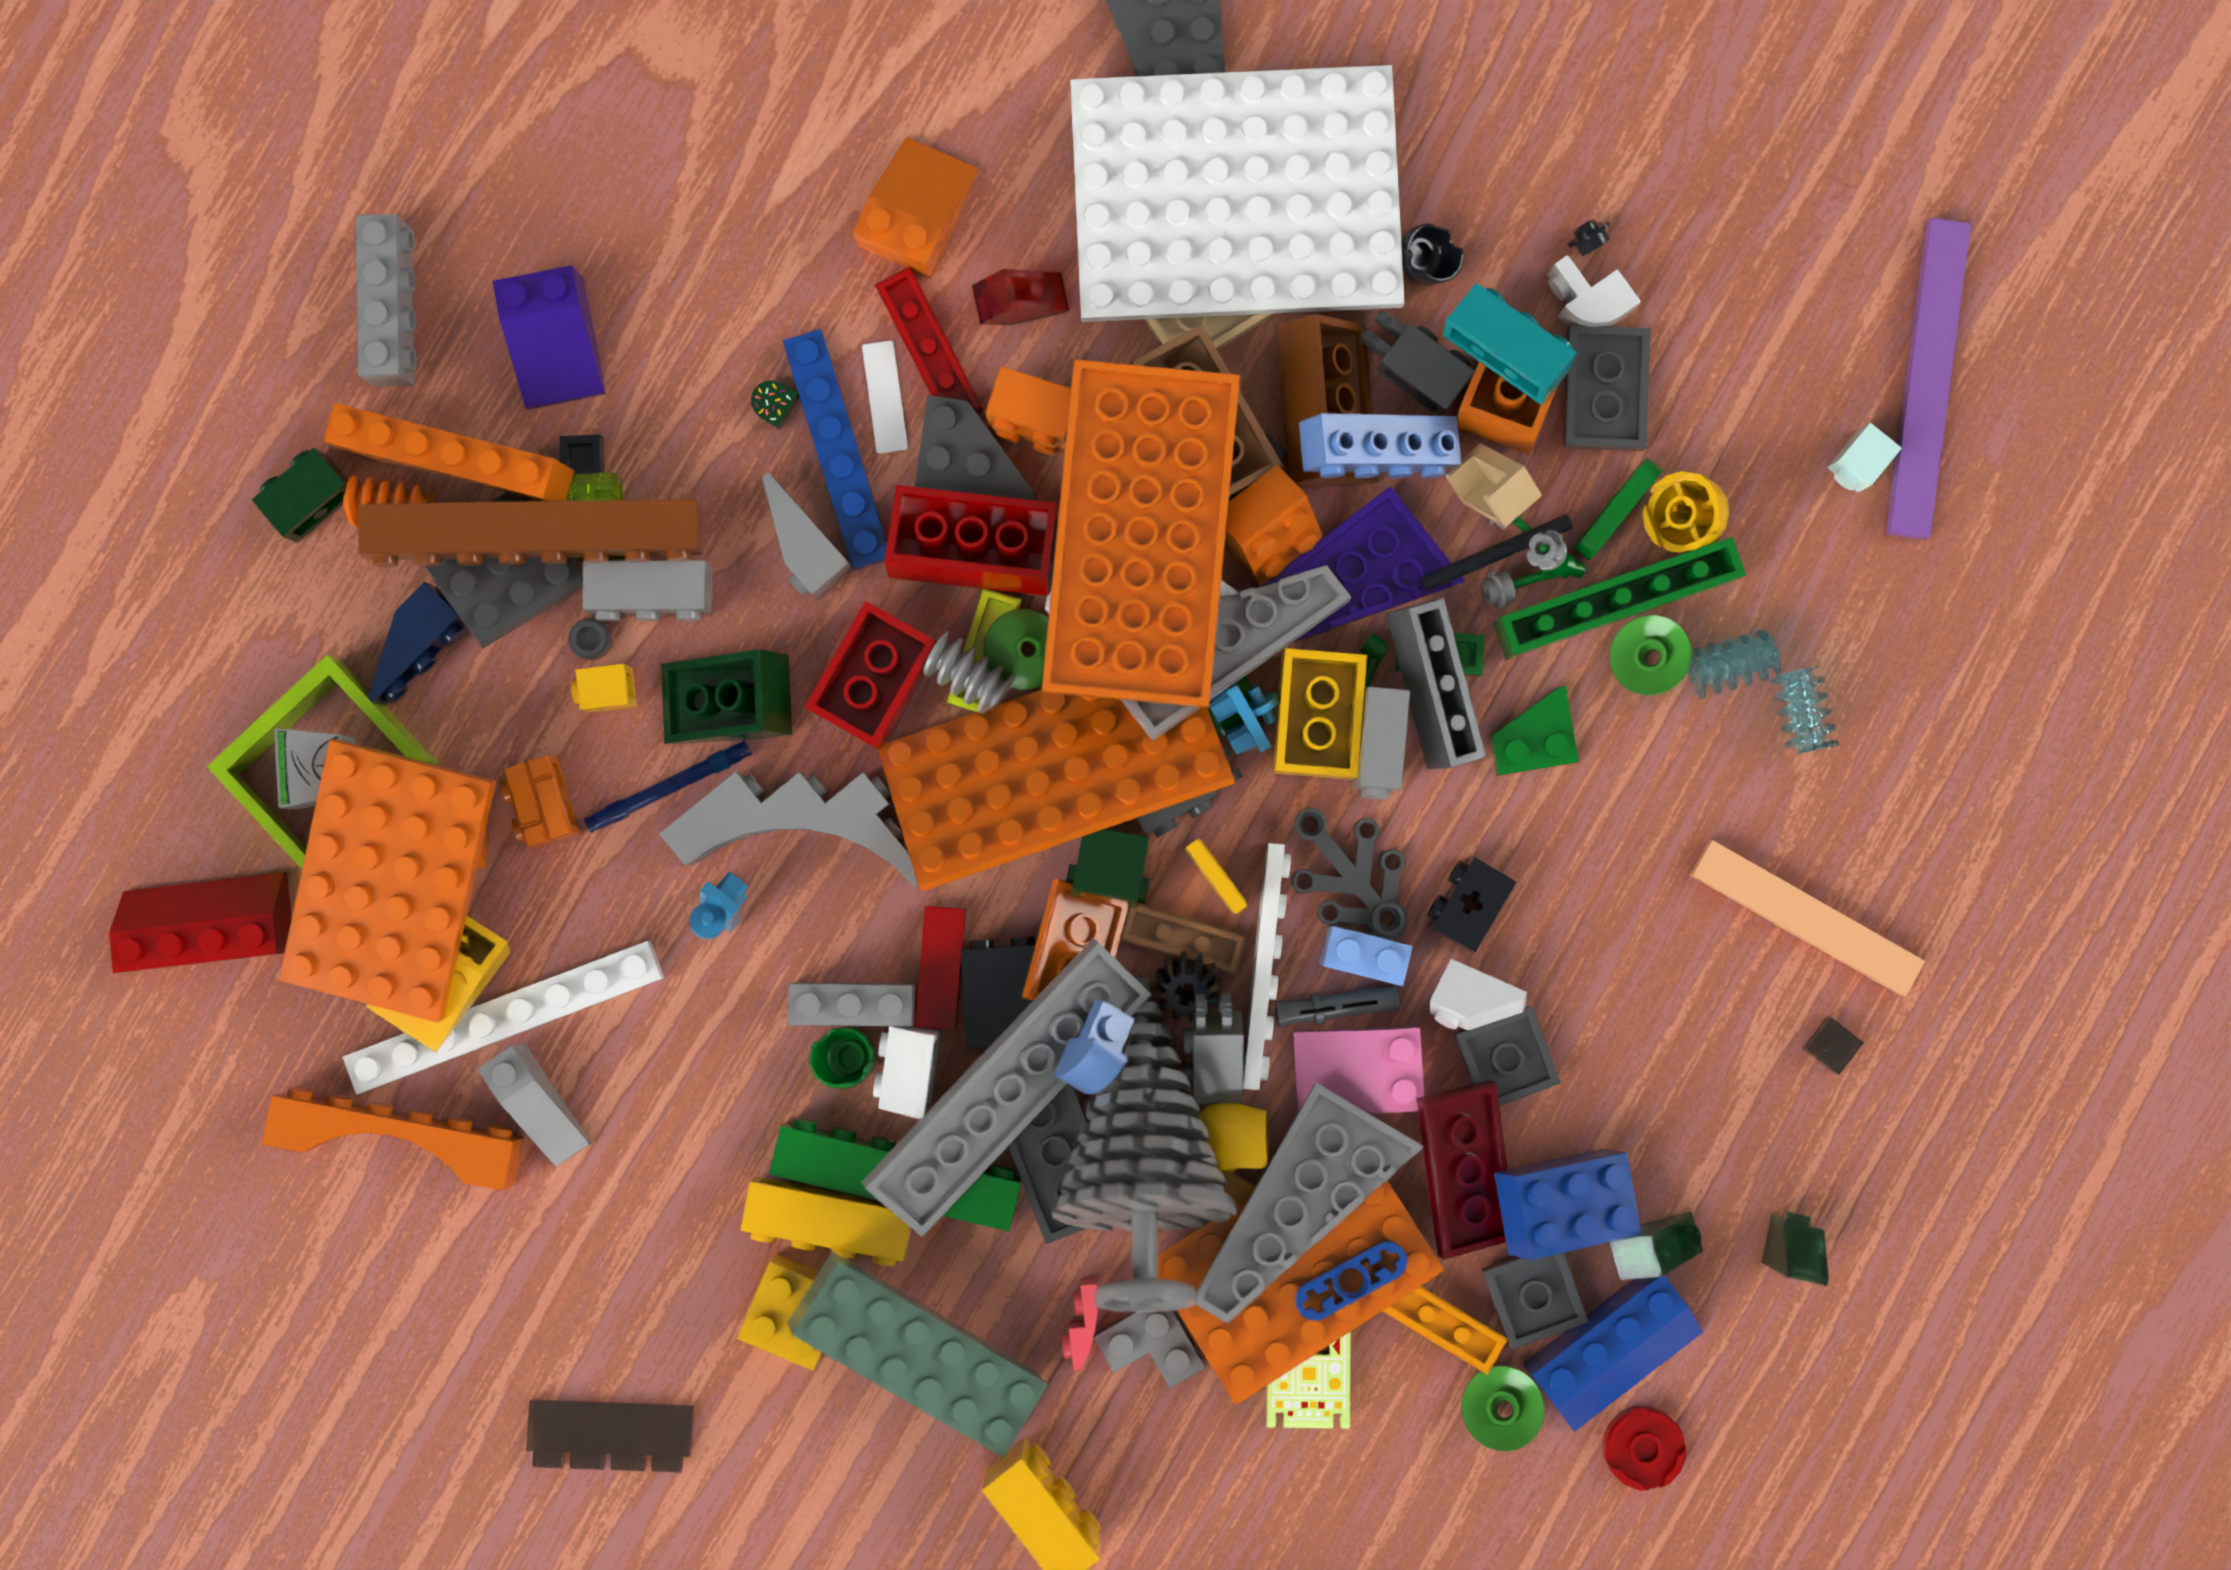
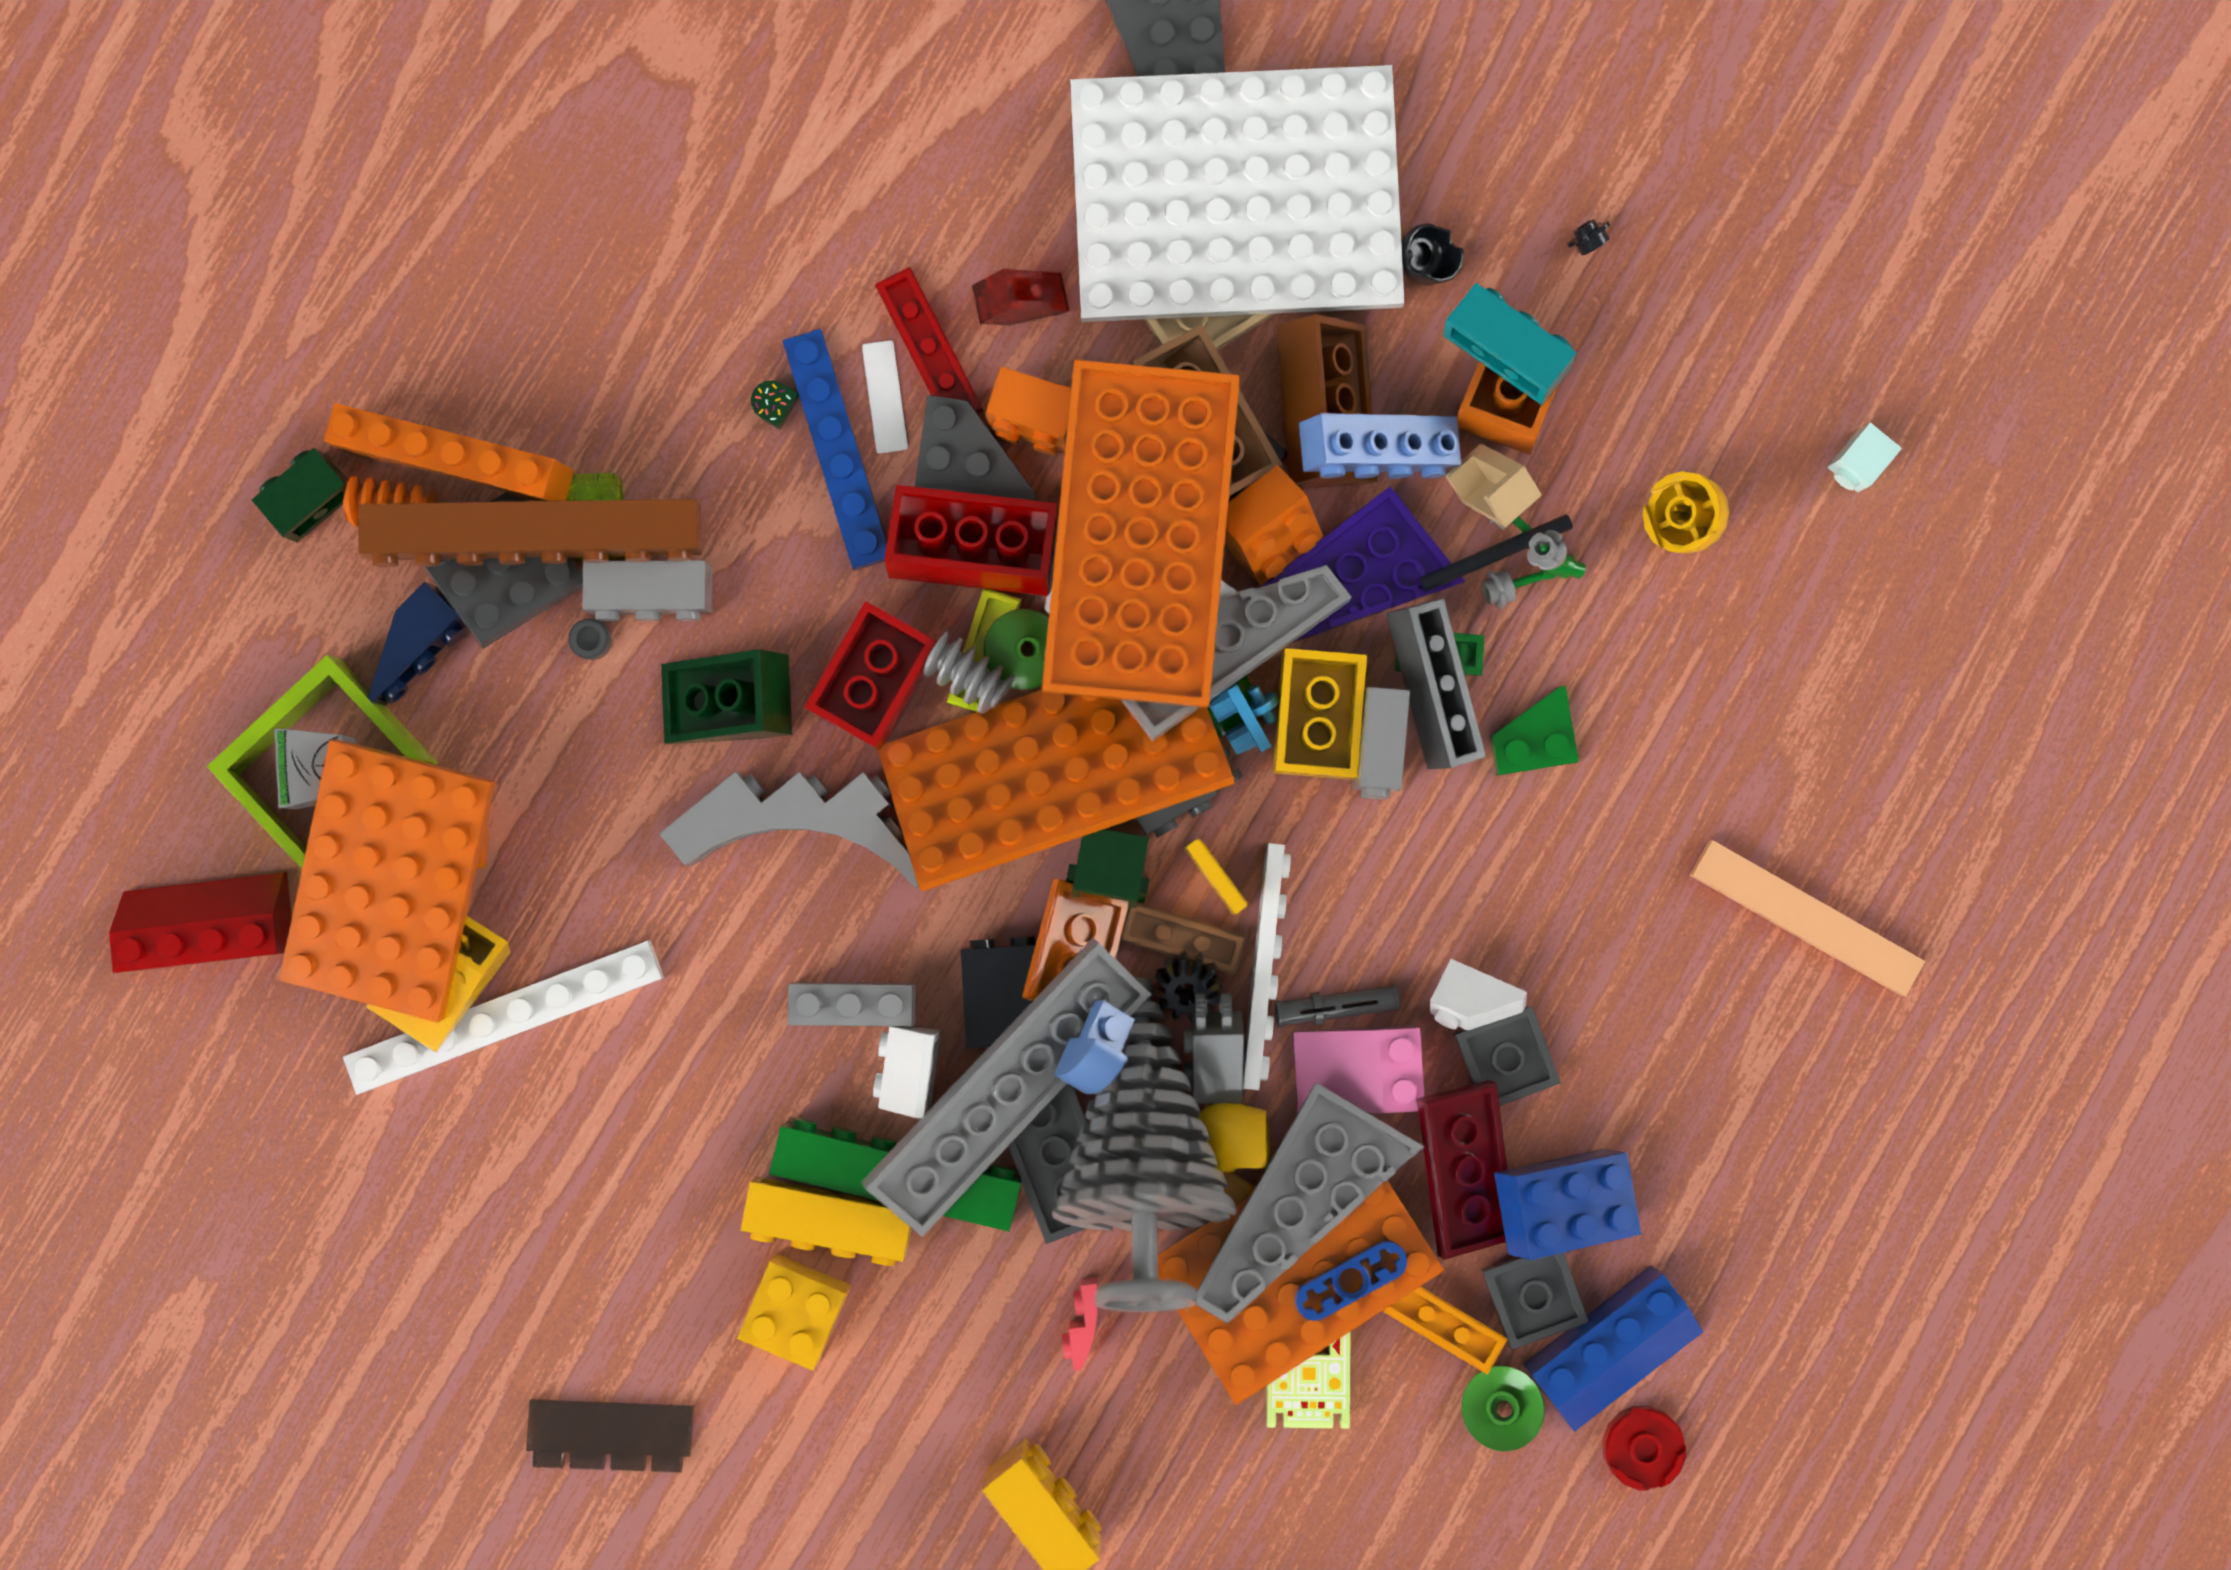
orange arch [261,1087,524,1191] -> none
light grey brick [356,214,417,387] -> none
light grey slope [477,1042,591,1167] -> none
dark purple slope [492,265,606,410] -> none
orange brick [500,755,580,848] -> none
black plate [559,434,605,479] -> none
yellow brick [571,664,637,713] -> none
clear blue piece [584,740,752,833] -> none
dark azure hips [689,872,748,940] -> none
light grey slope [762,472,852,600] -> none
sand green brick [787,1250,1048,1458] -> none
green hair [809,1027,876,1089] -> none
orange slope [852,137,979,278] -> none
red tile [915,906,966,1031] -> none
light grey plate [1094,1310,1205,1388] -> none
dark grey plant [1291,808,1408,939] -> none
light blue brick [1319,925,1413,986] -> none
dark grey hinge [1360,311,1475,416] -> none
green hand [1360,634,1387,690] -> none
black brick [1427,857,1517,952] -> none
green brick [1492,537,1746,660] -> none
white brick [1547,255,1641,327] -> none
dark grey plate [1563,325,1651,451] -> none
green beam [1573,457,1663,560] -> none
slope [1609,1212,1703,1280] -> none
bright green dish [1610,615,1692,696] -> none
clear light blue piece [1688,629,1781,699] -> none
clear green slope [1762,1211,1829,1286] -> none
clear light blue piece [1770,666,1839,754] -> none
clear smoke plate [1802,1017,1864,1075] -> none
medium lavender tile [1885,218,1971,540] -> none

